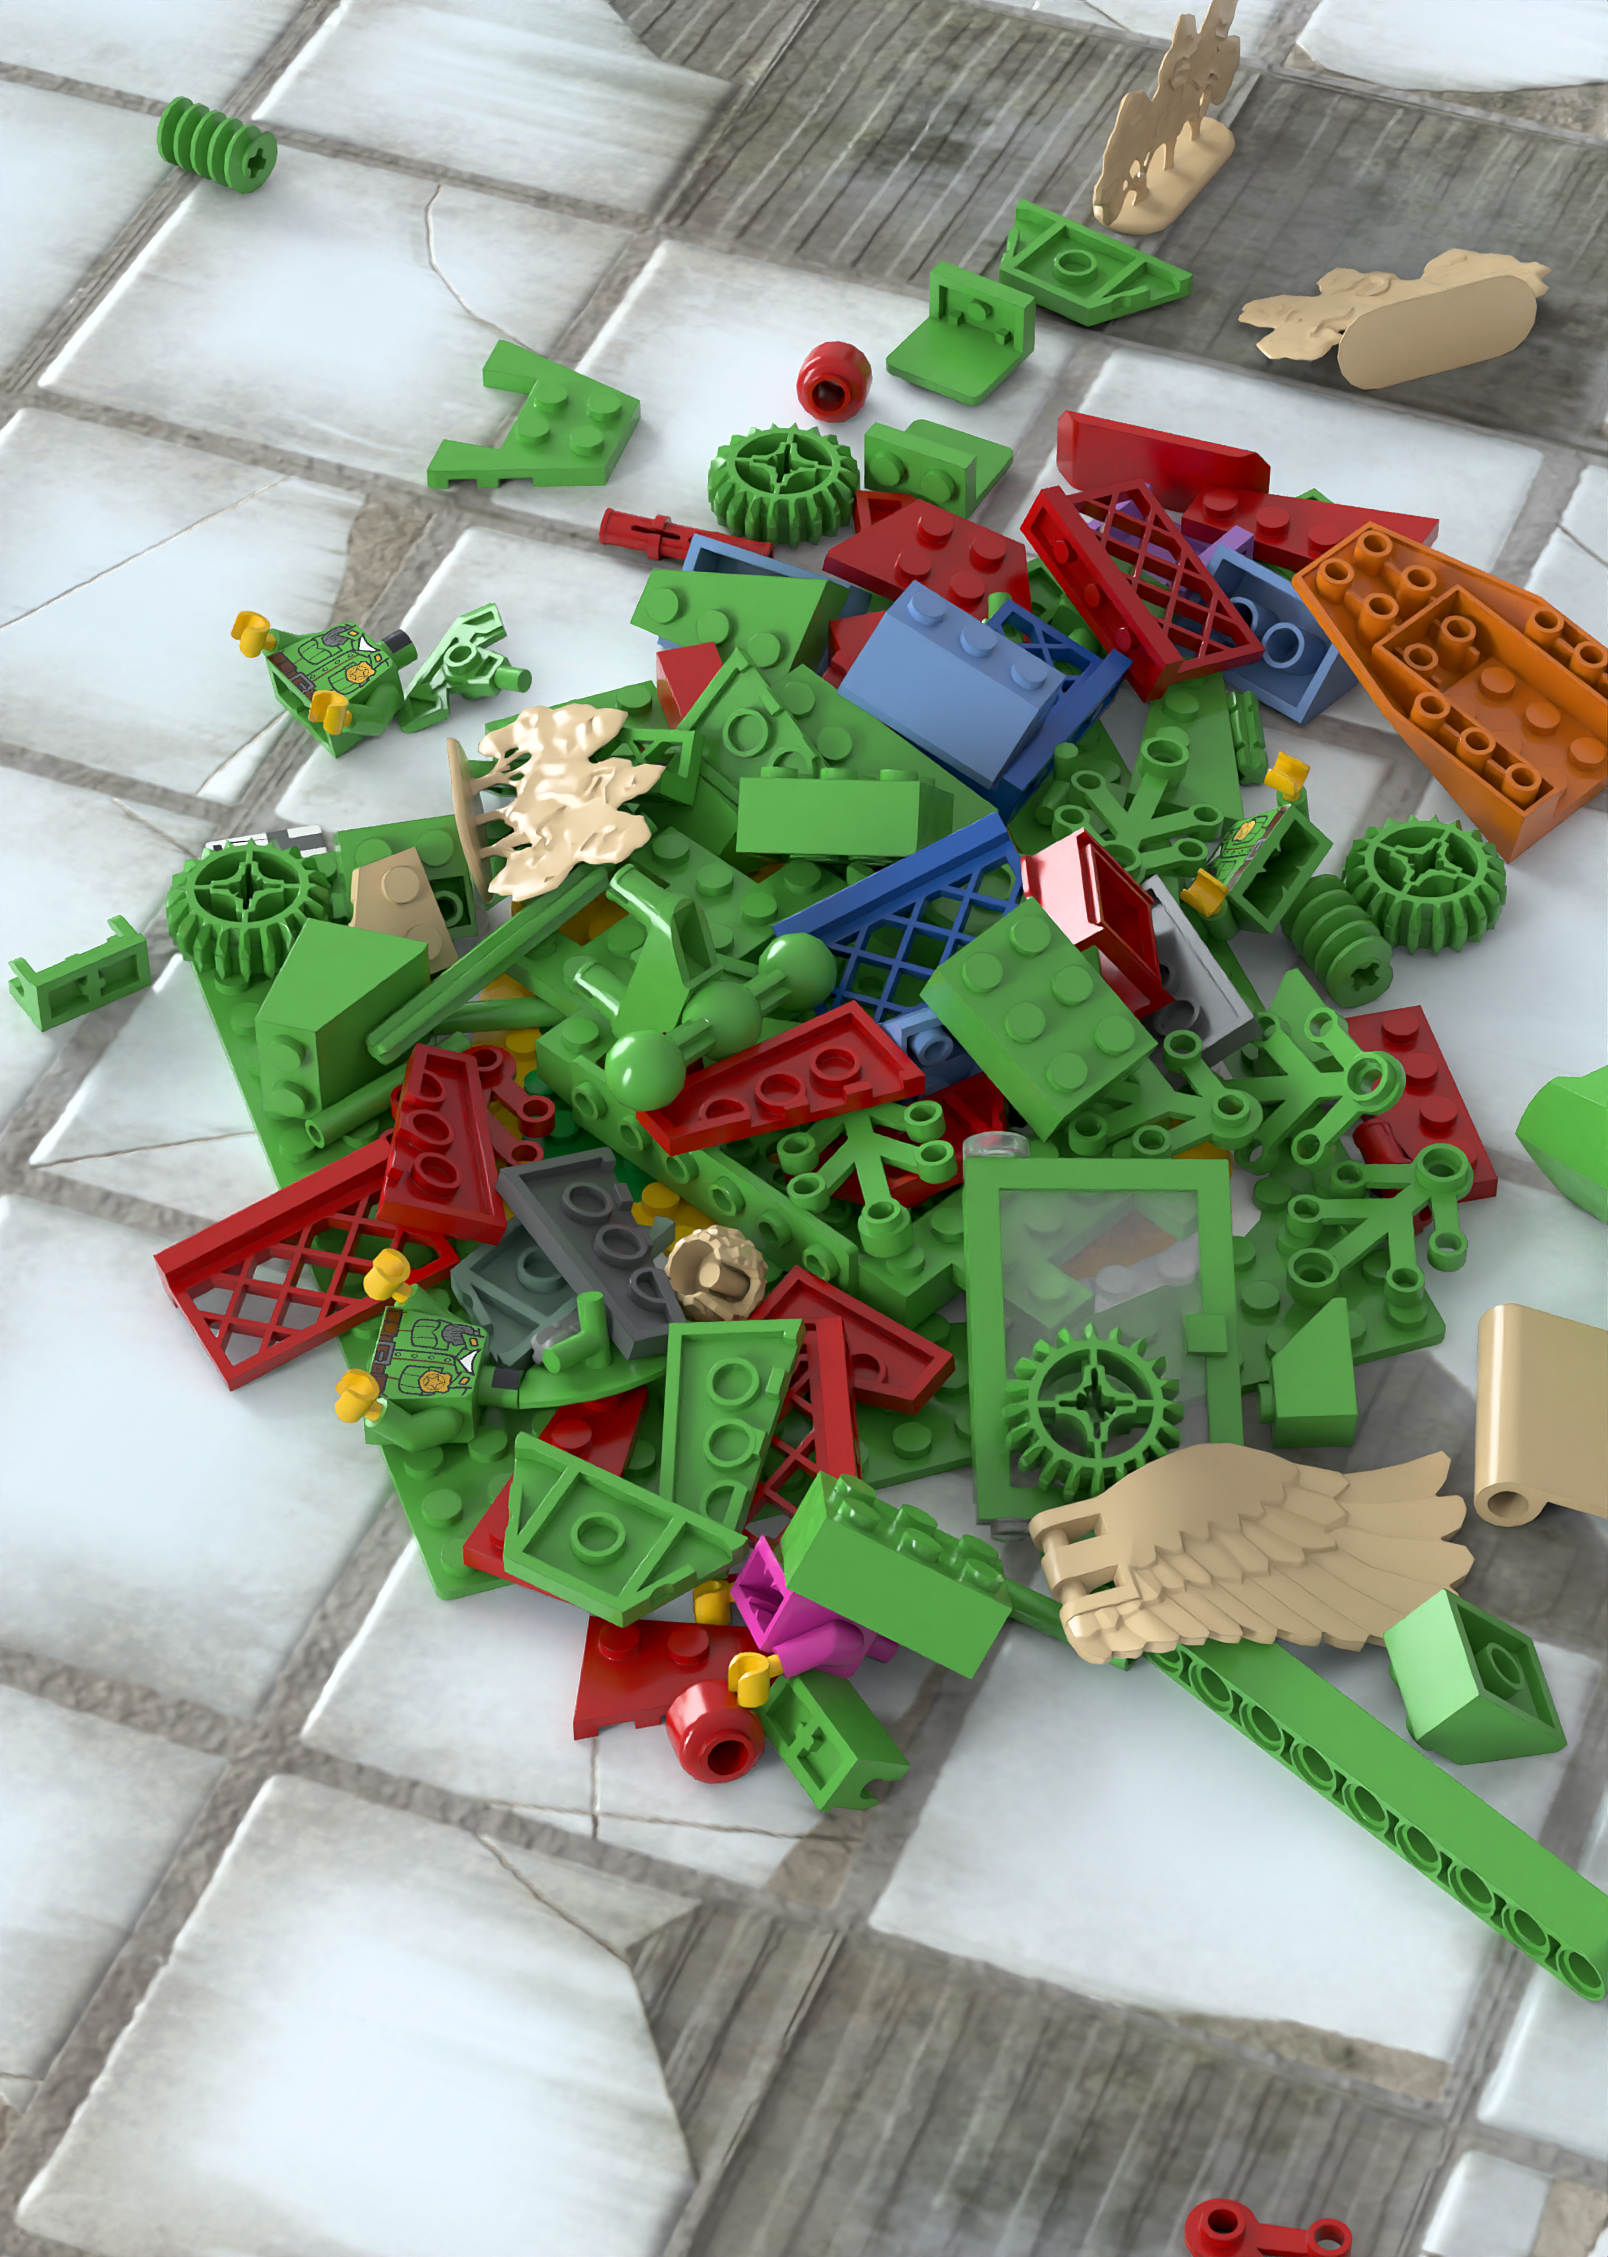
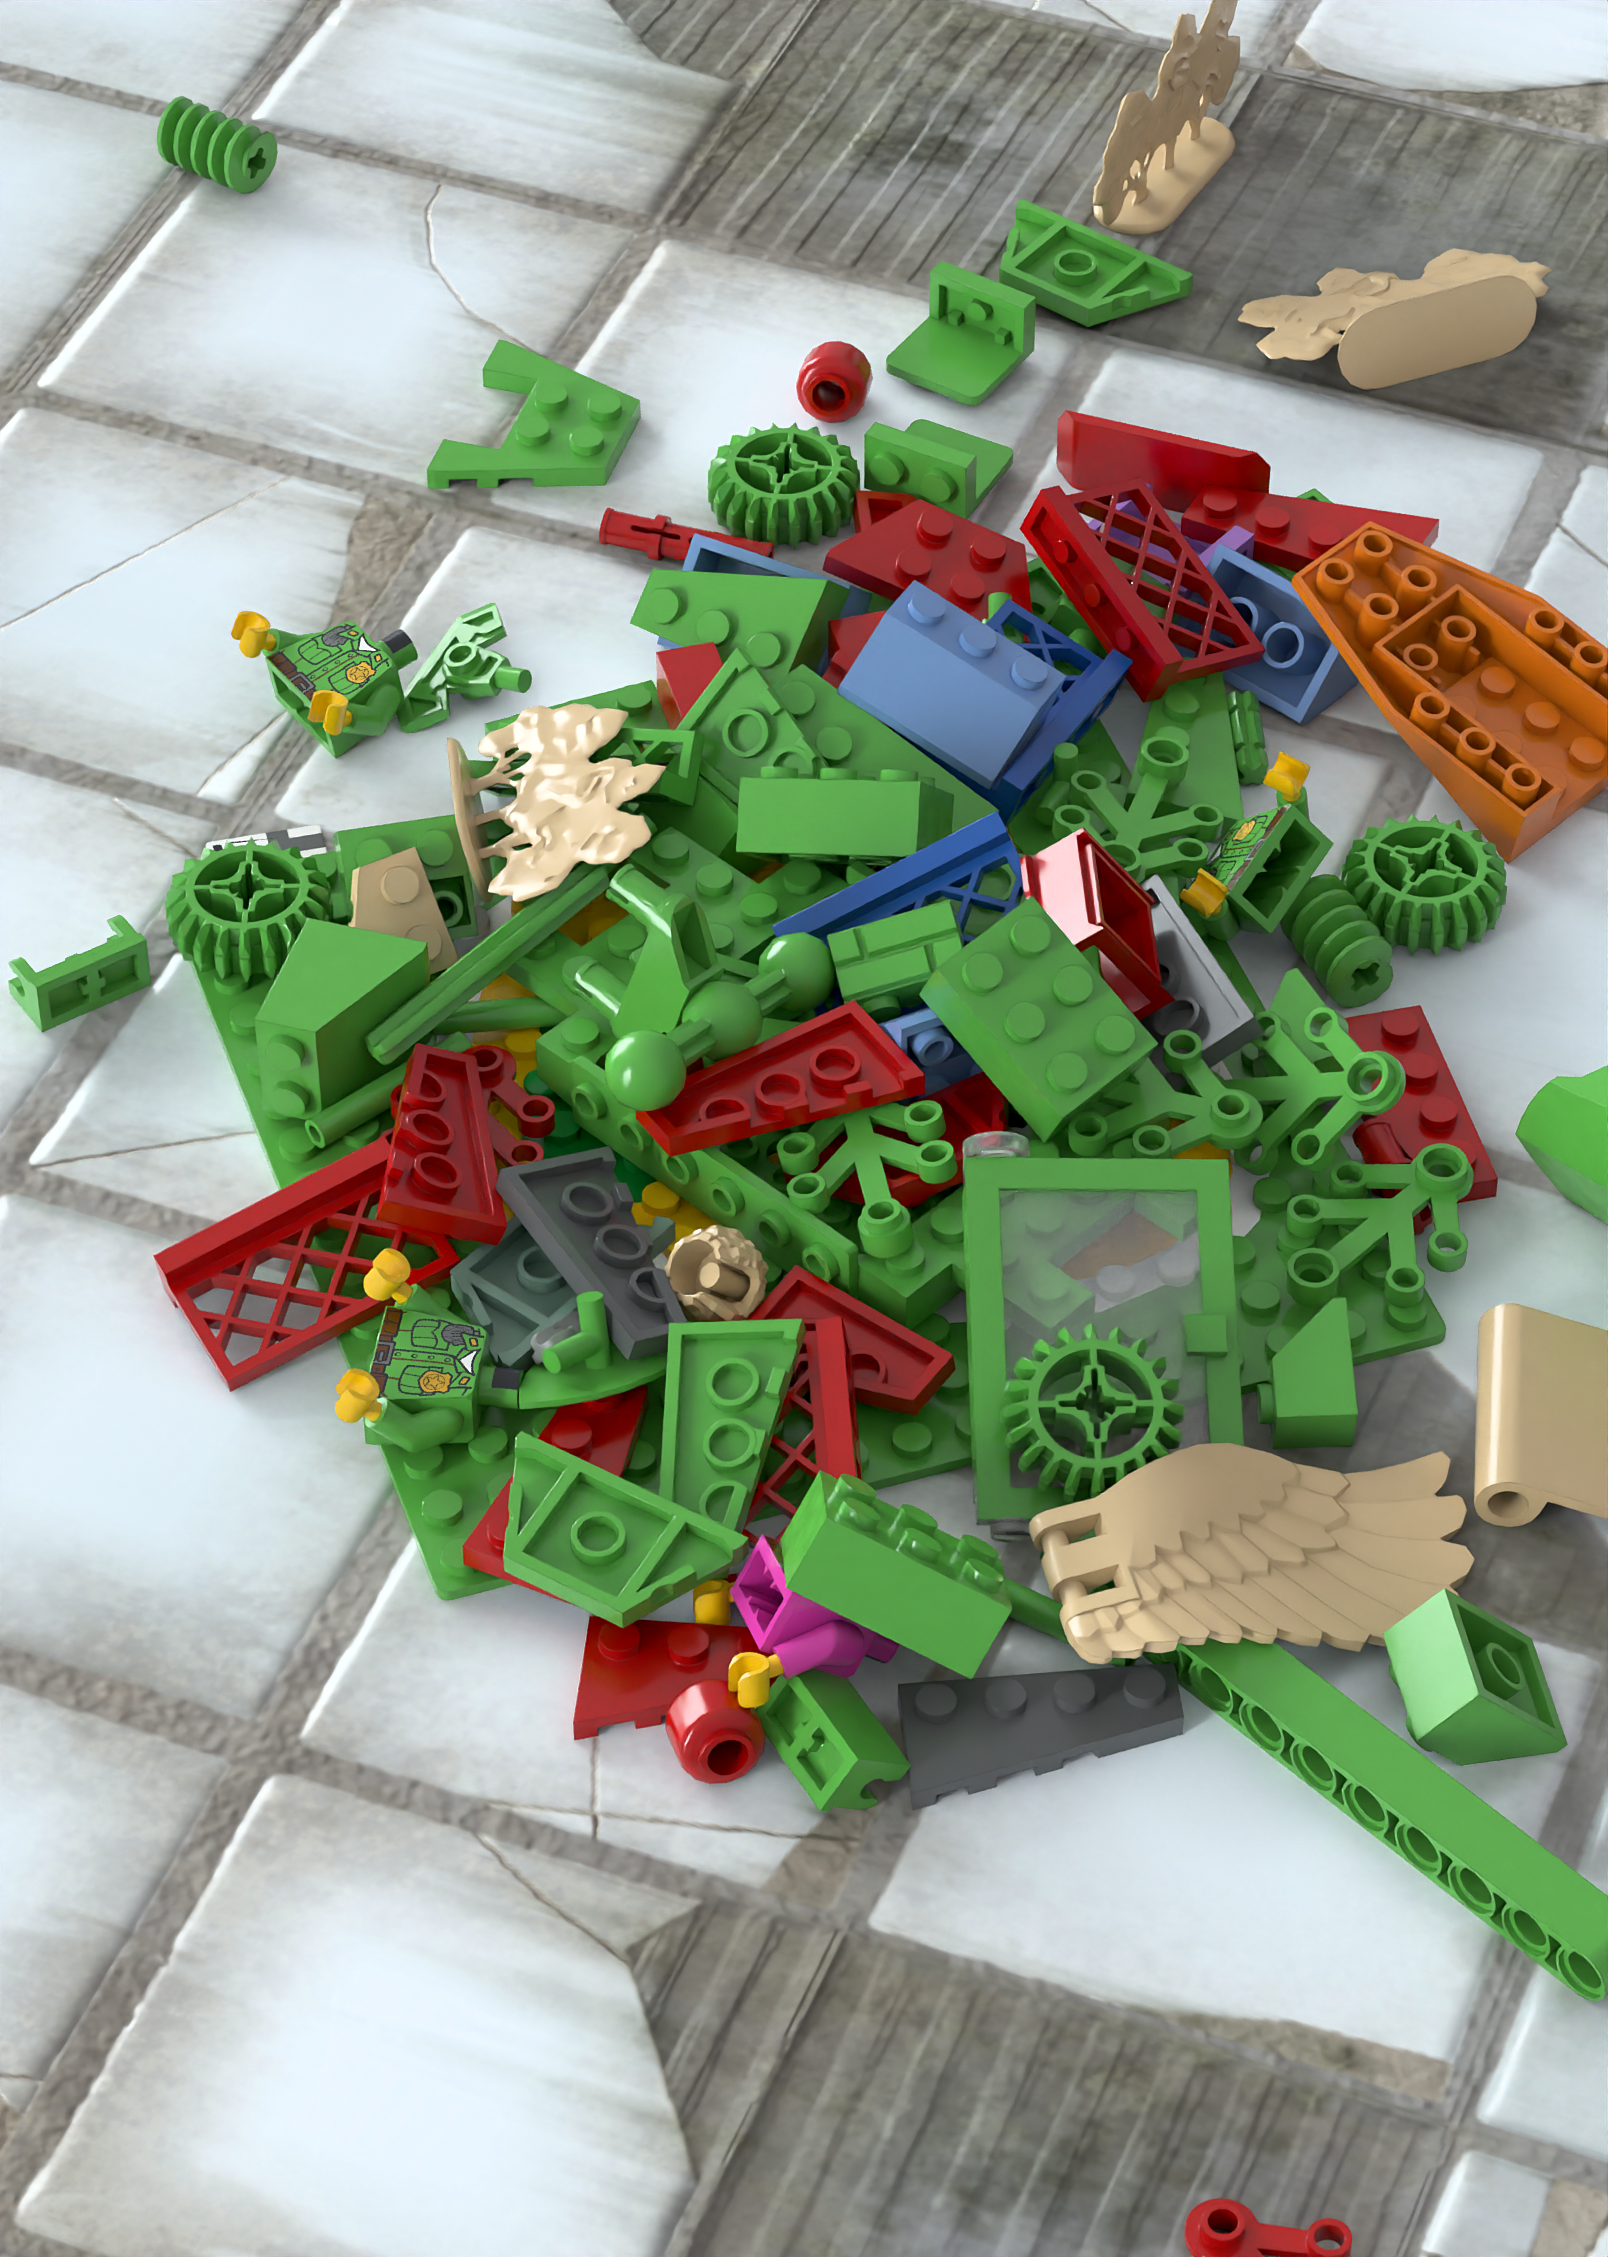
none -> bright green brick [827,899,965,1024]
none -> dark grey wing [898,1663,1184,1811]

